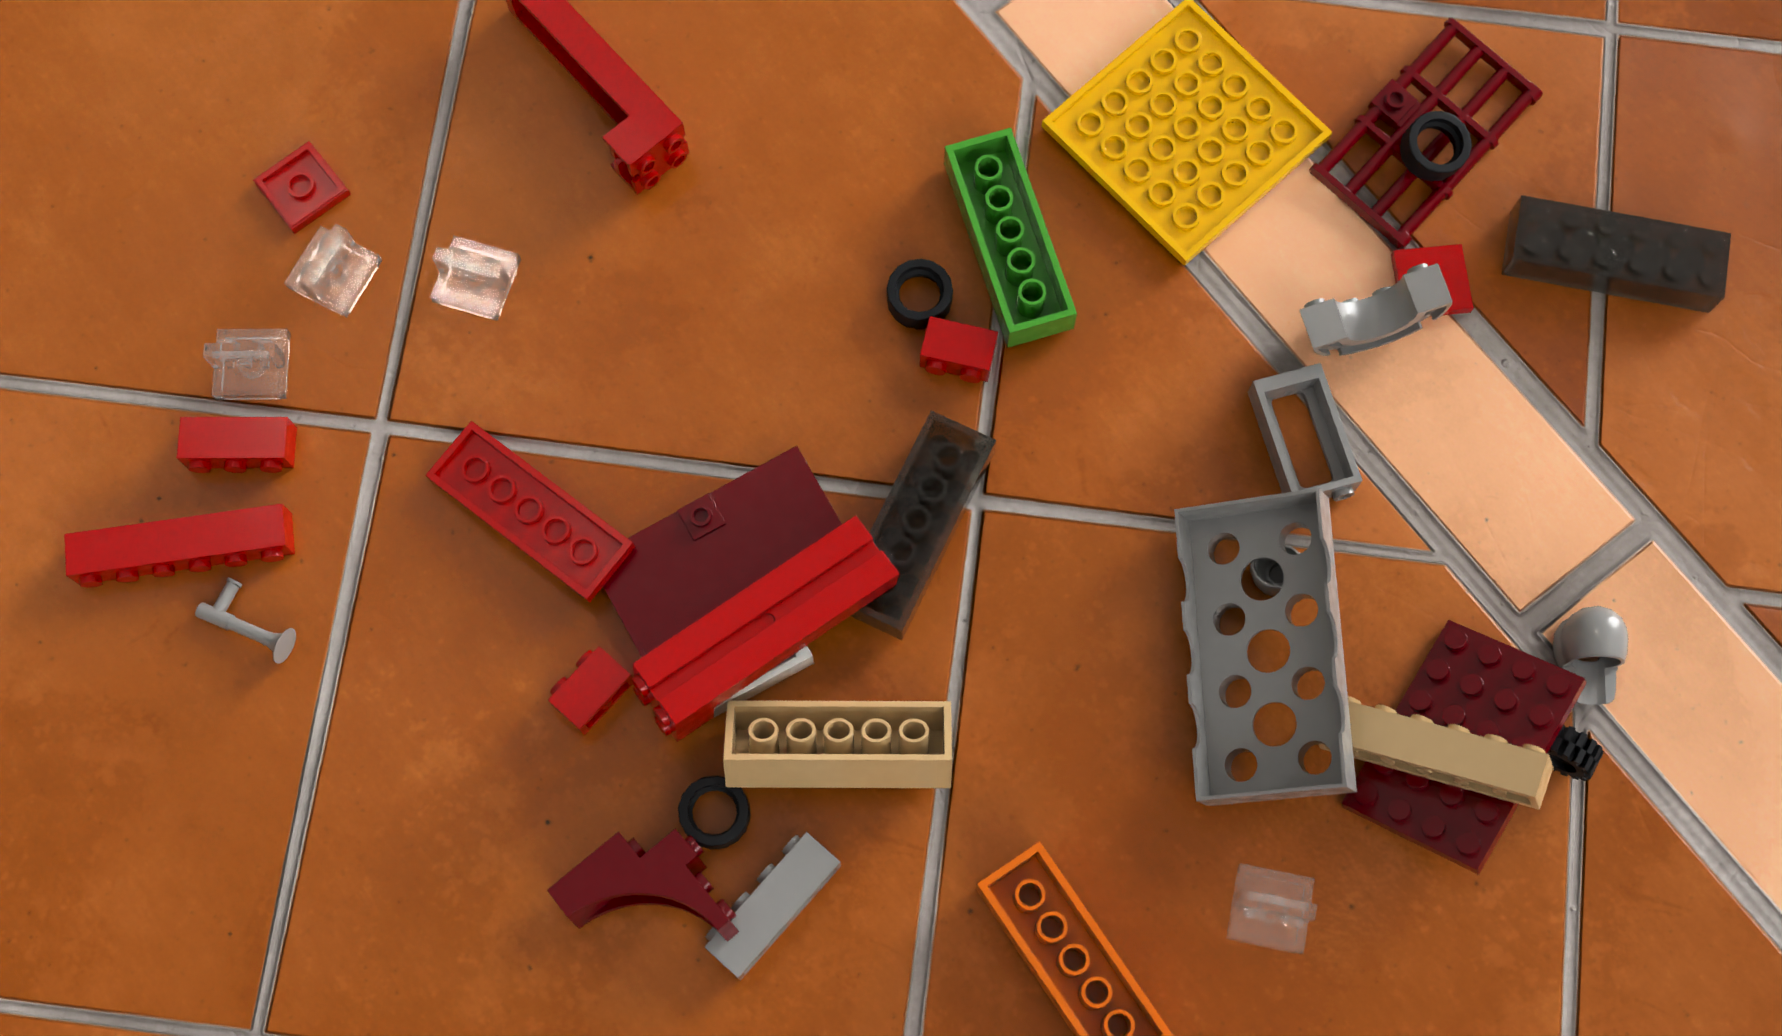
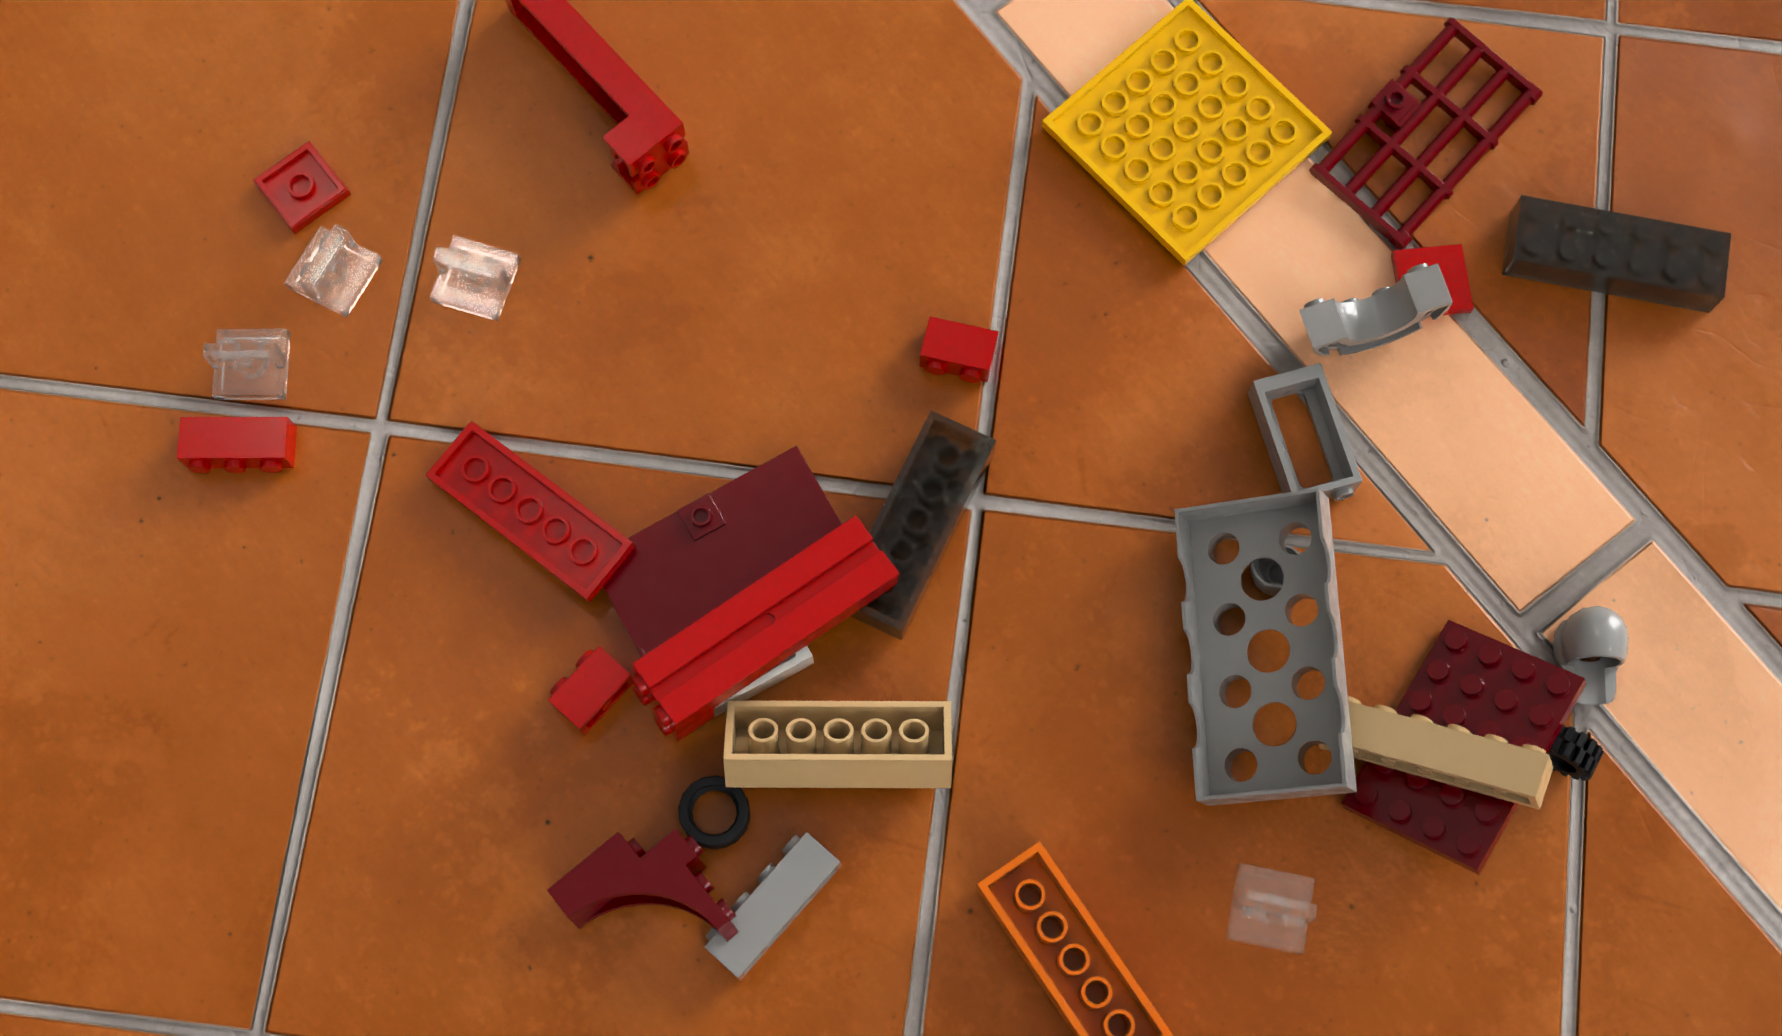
red brick [64,504,295,588] -> none
light grey piece [195,577,296,664] -> none
black tyre [887,259,953,330] -> none
bright green brick [944,128,1077,348] -> none
black tyre [1400,111,1472,181] -> none

